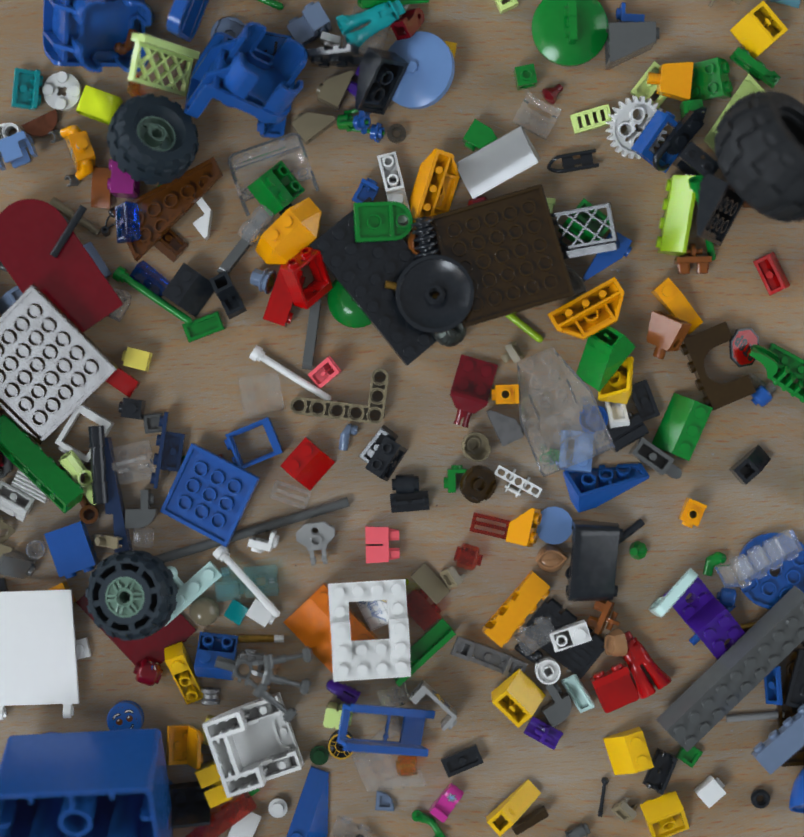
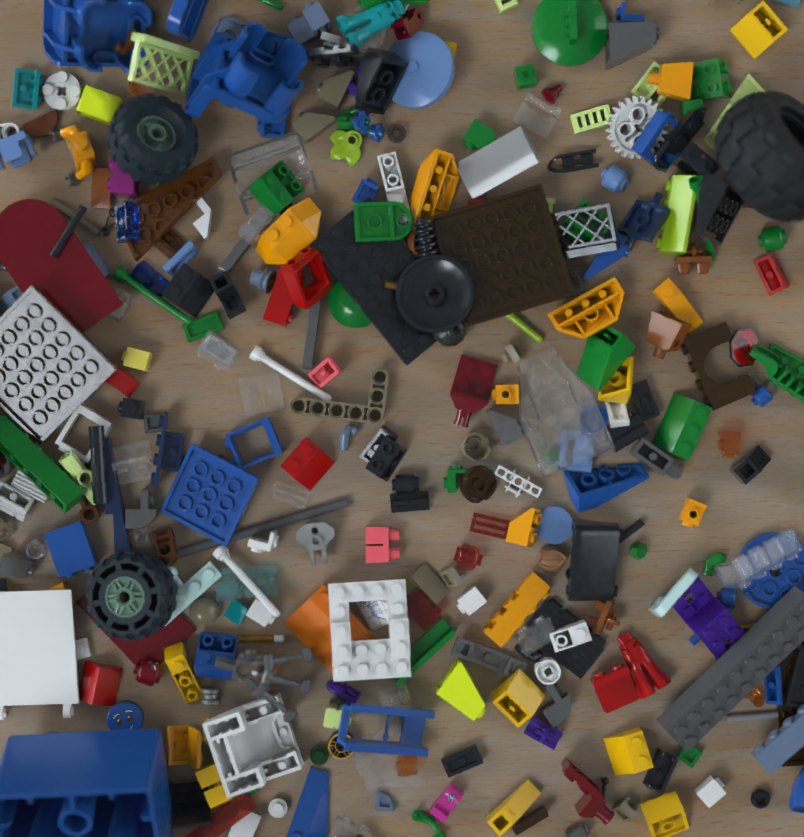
dark tan piece [91,534,122,549] -> none
light grey panel [410,680,457,731] -> none
light aqua tile [560,674,595,713] -> none
medium nougat hat [604,628,628,657] -> none
green hinge [729,47,781,88] -> none
none -> red slope [79,660,123,706]
none -> reddish brown piece [152,526,178,565]
none -> medium blue tile [162,240,200,277]
none -> clear brick [195,329,241,372]
none -> lime plate [329,130,363,166]
none -> neon yellow slope [436,657,486,721]
none -> white brick [456,585,487,616]
none -> dark red plate [561,758,615,825]
none -> medium blue head [600,165,630,194]
none -> dark blue plate [618,192,670,249]
none -> clear orange brick [718,431,741,459]
none -> clear orange arm [743,688,764,707]
none -> green head [758,225,787,252]

